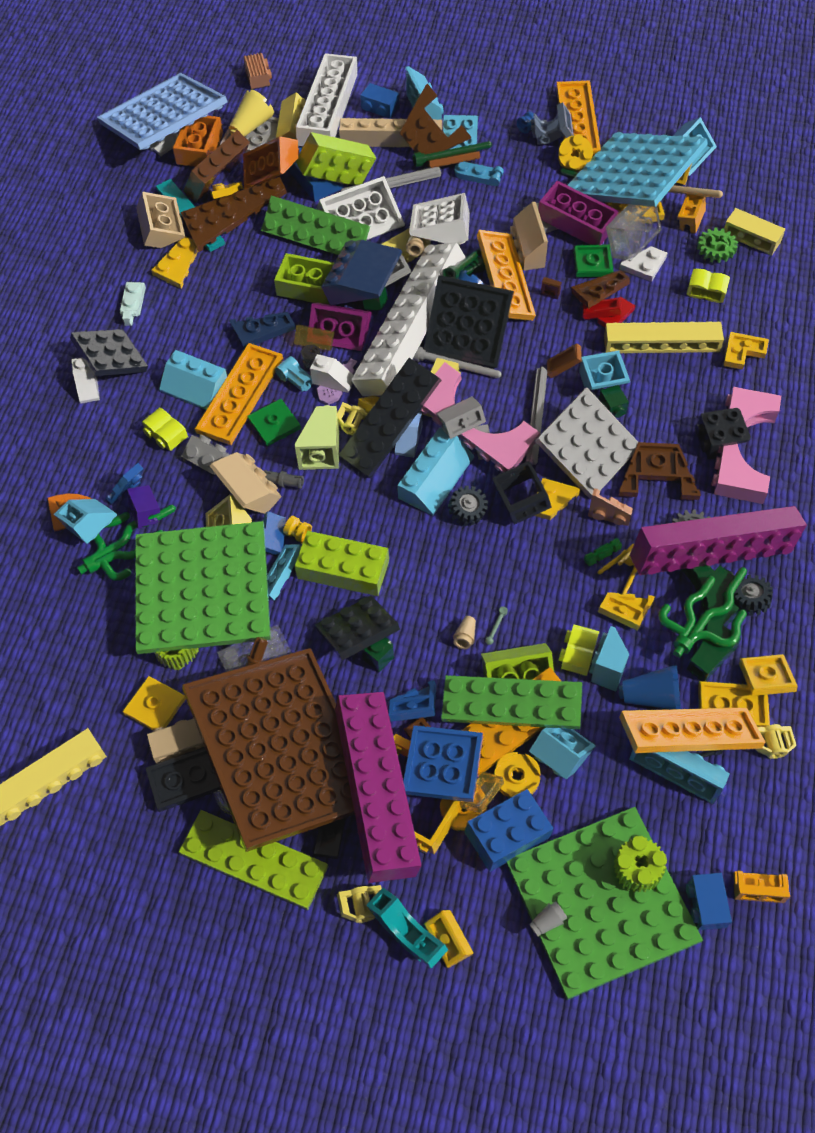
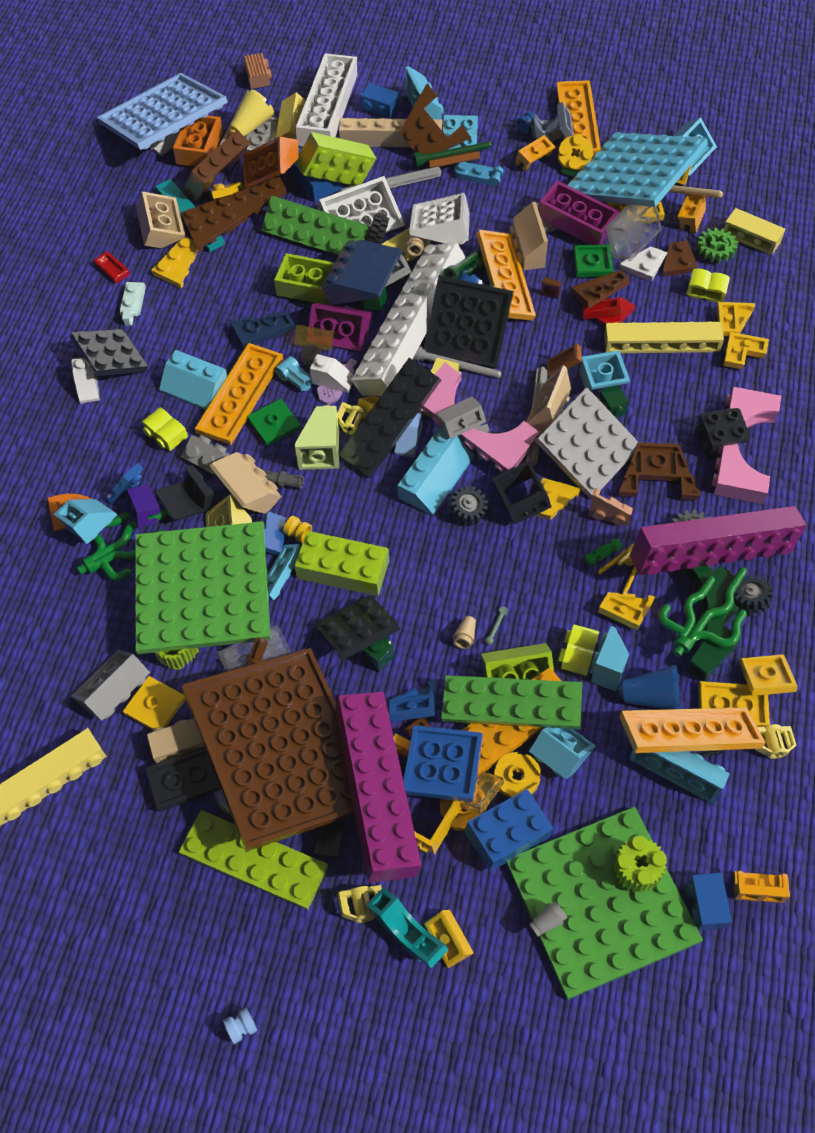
none -> light grey slope [71,650,150,721]
none -> red tile [93,251,130,284]
none -> black bracket [156,466,214,521]
none -> light blue wheel [223,1008,258,1044]
none -> black tyre [366,213,390,244]
none -> light orange hinge [515,135,555,171]
none -> tan slope [526,365,571,434]
none -> reddish brown wing [662,240,698,277]
none -> yellow wing [717,302,755,336]

